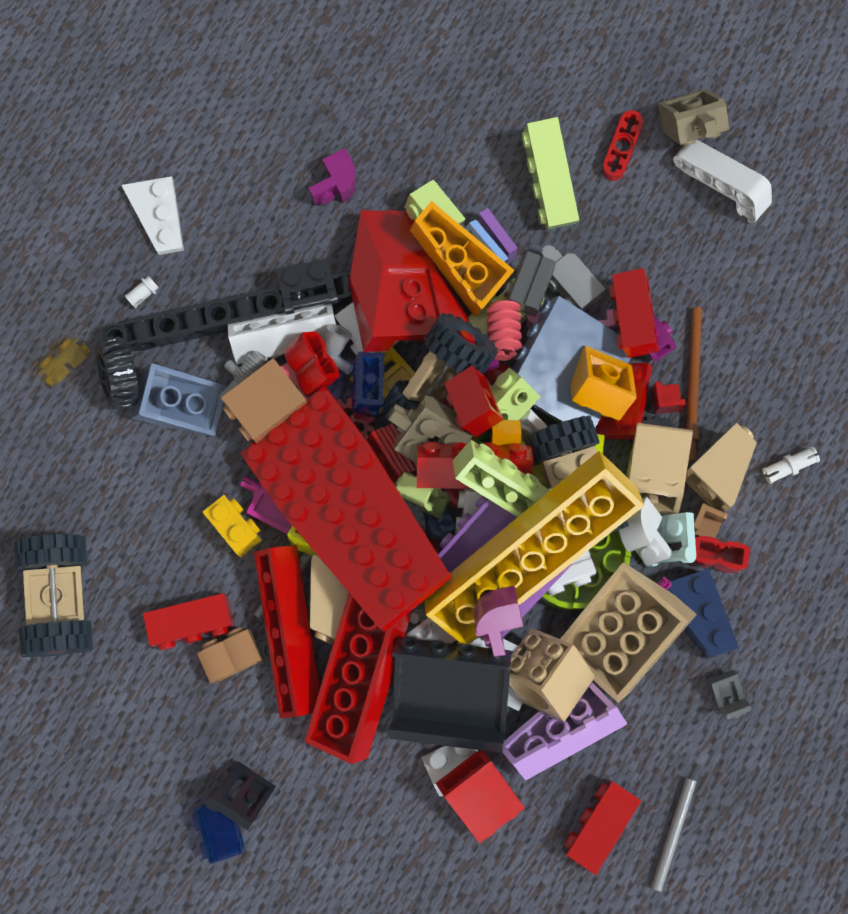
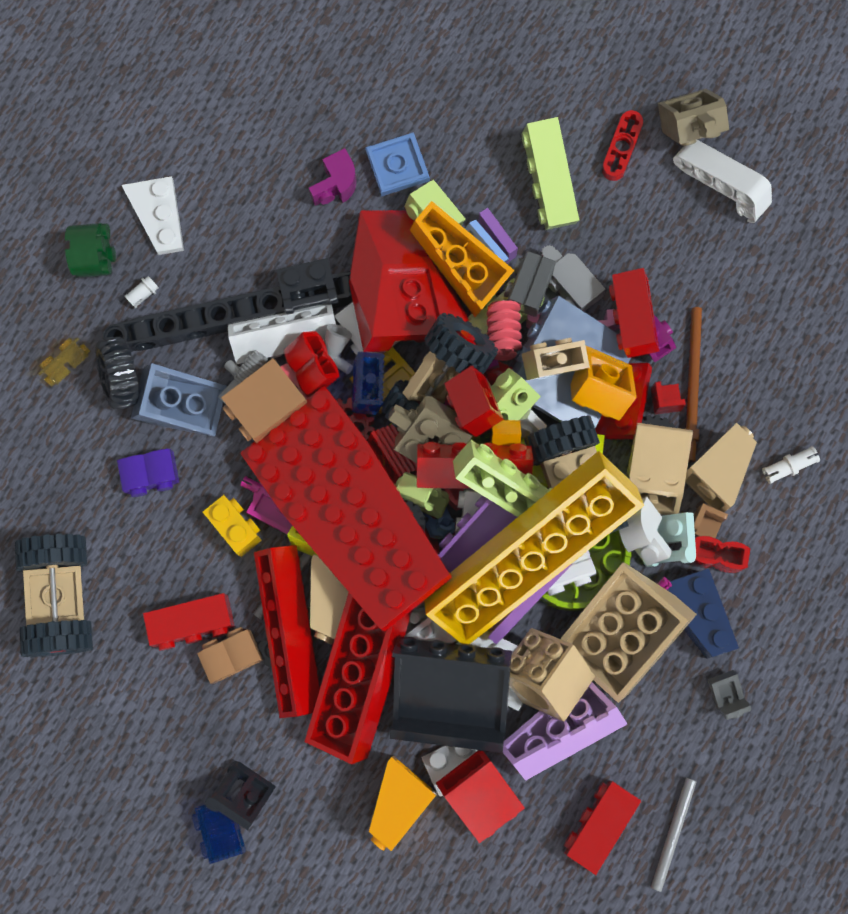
brick [473,586,524,657] -> none
none -> dark green brick [65,223,116,278]
none -> dark purple brick [117,449,180,497]
none -> medium blue plate [365,132,430,196]
none -> light orange slope [369,756,437,851]
none -> tan brick [522,338,590,381]

